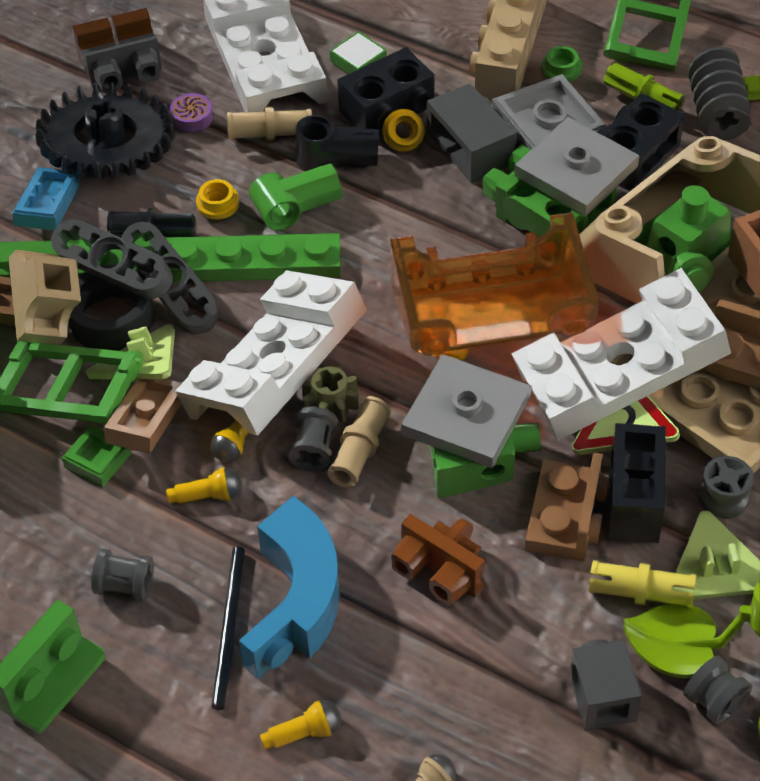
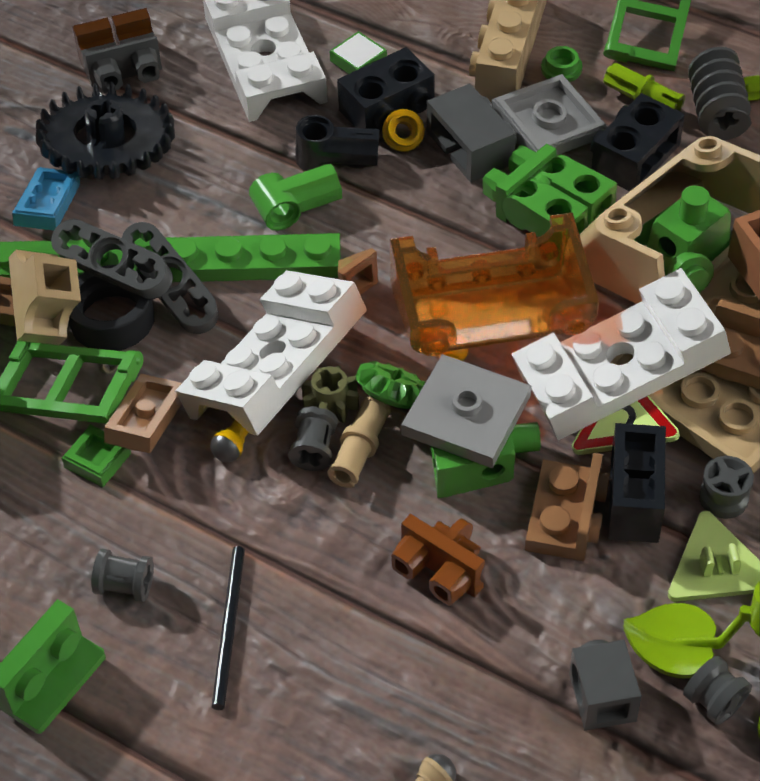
yellowish green piece [86,324,175,380] -> none
black axle [107,208,197,238] -> none
yellow piece [166,467,242,504] -> none
medium lavender tile [170,93,213,133] -> none
yellow plate [196,179,239,220] -> none
tan pin [227,107,312,141] -> none
dark azure arch [239,495,340,679] -> none
yellow piece [260,700,341,750] -> none
light grey plate [514,117,639,216] -> none
light yellow pin [589,560,697,608] -> none
none -> medium nougat slope [338,248,378,295]
none -> bright green gear [356,361,425,409]

